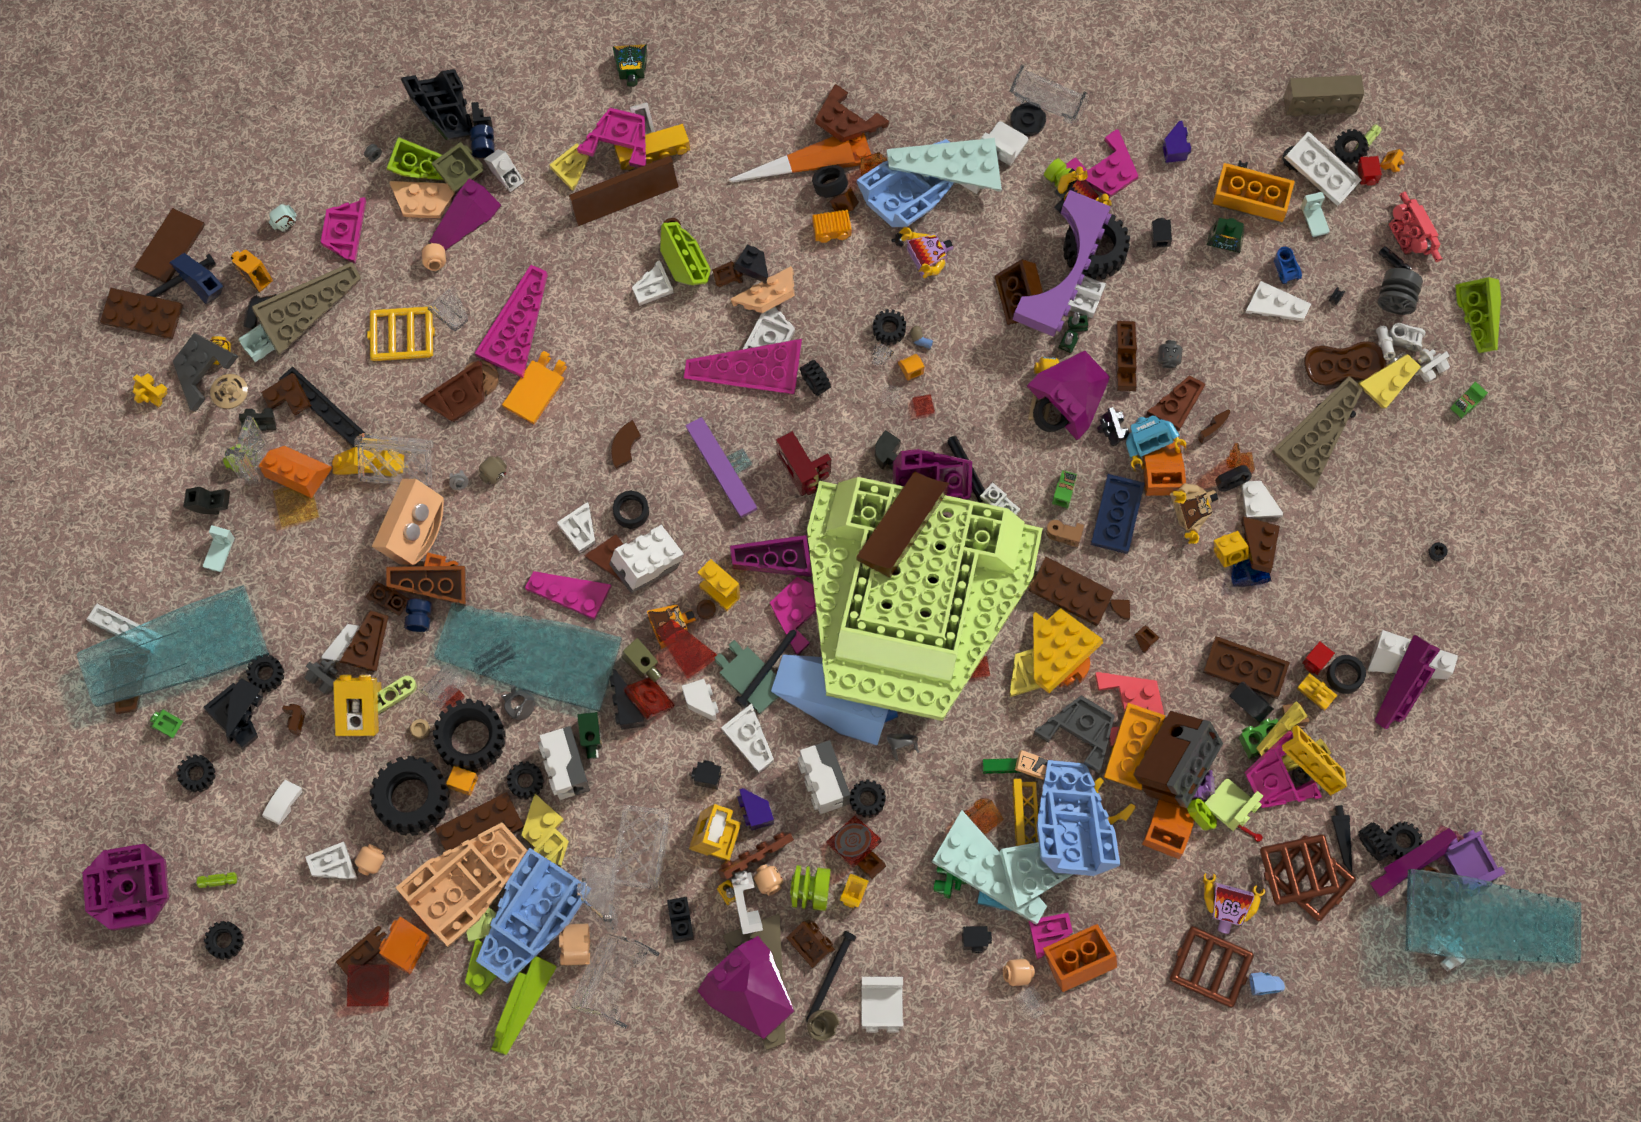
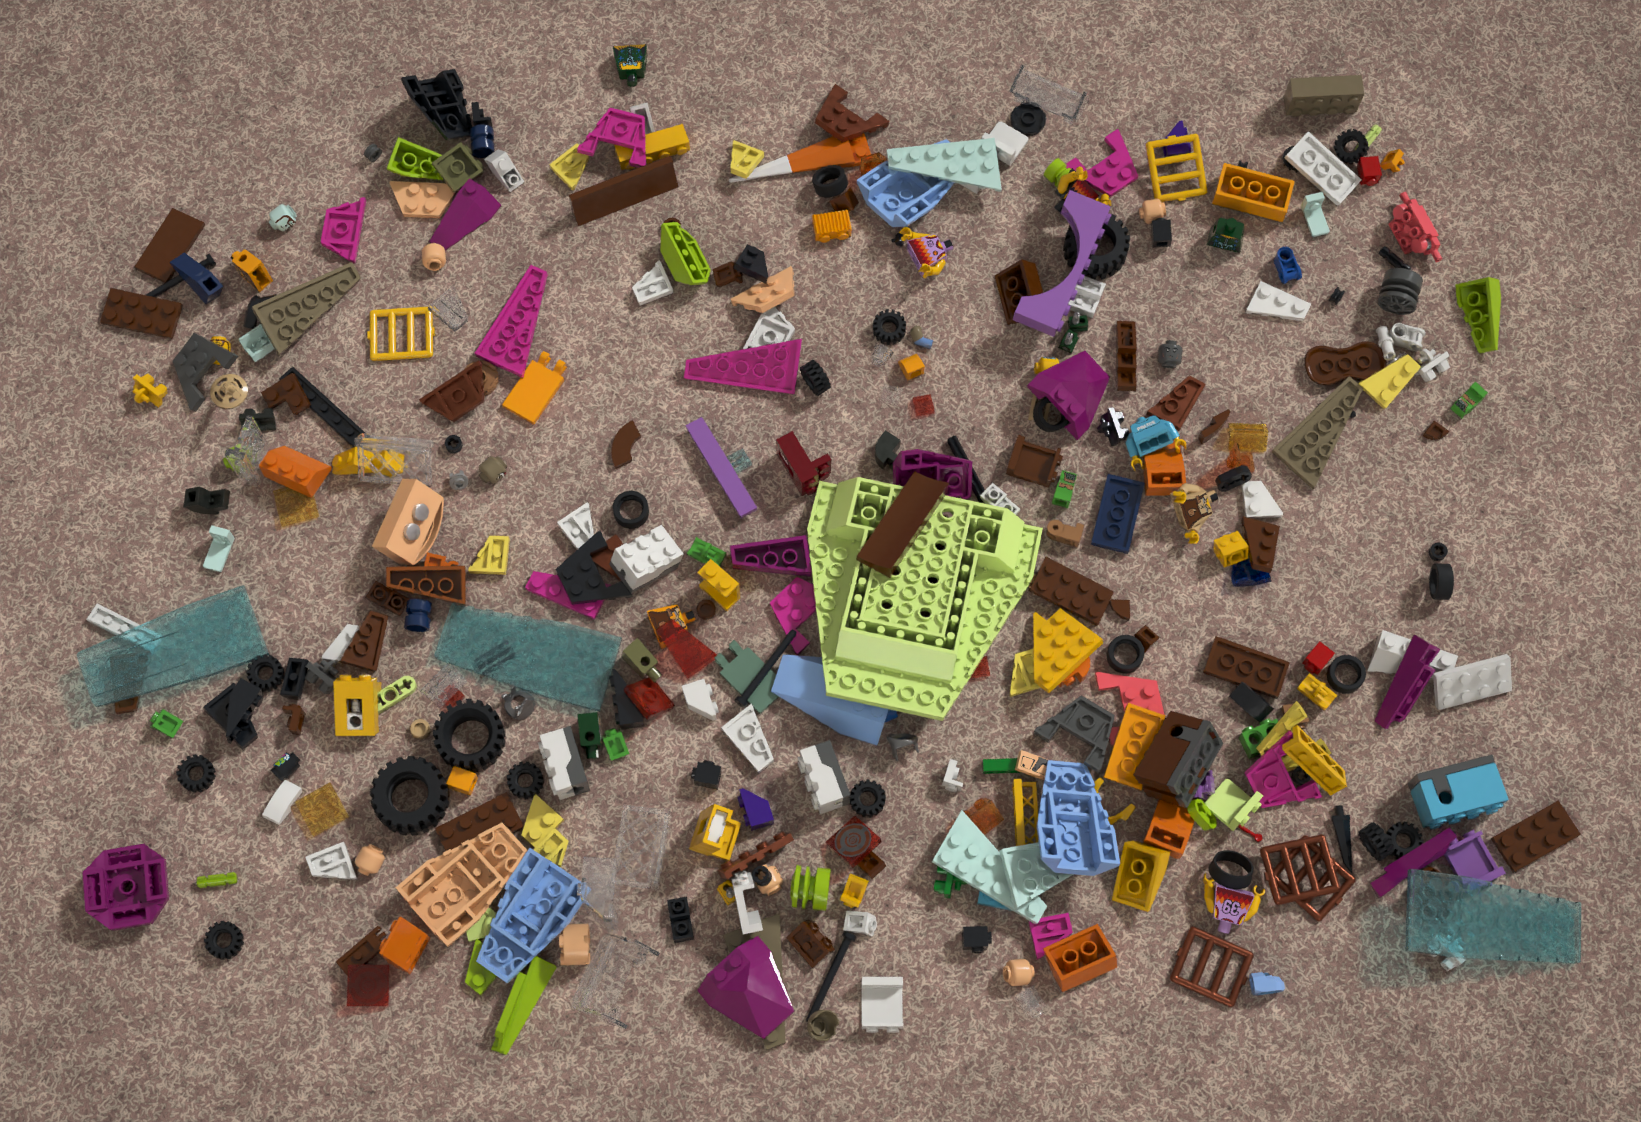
none -> black brick [271,752,301,781]
none -> black brick [280,658,310,700]
none -> clear yellow tile [295,783,349,837]
none -> black bush [445,435,463,454]
none -> light yellow wing [468,536,510,575]
none -> black wing [555,531,633,605]
none -> bright green bracket [601,728,629,761]
none -> bright green hips [687,537,727,566]
none -> light yellow wing [731,140,764,179]
none -> black bush [752,866,772,886]
none -> white bracket [843,911,877,936]
none -> white bracket [942,759,963,792]
none -> reddish brown panel [1006,435,1063,488]
none -> black tyre [1106,635,1145,674]
none -> yellow slope [1112,841,1170,912]
none -> light nougat head [1139,199,1166,224]
none -> yellow bar [1146,134,1208,202]
none -> black tyre [1208,850,1254,889]
none -> clear yellow panel [1227,423,1268,452]
none -> medium azure piece [1407,755,1509,830]
none -> reddish brown tile [1423,421,1449,440]
none -> black tyre [1429,563,1454,600]
none -> white plate [1433,654,1512,710]
none -> reddish brown plate [1491,800,1581,873]

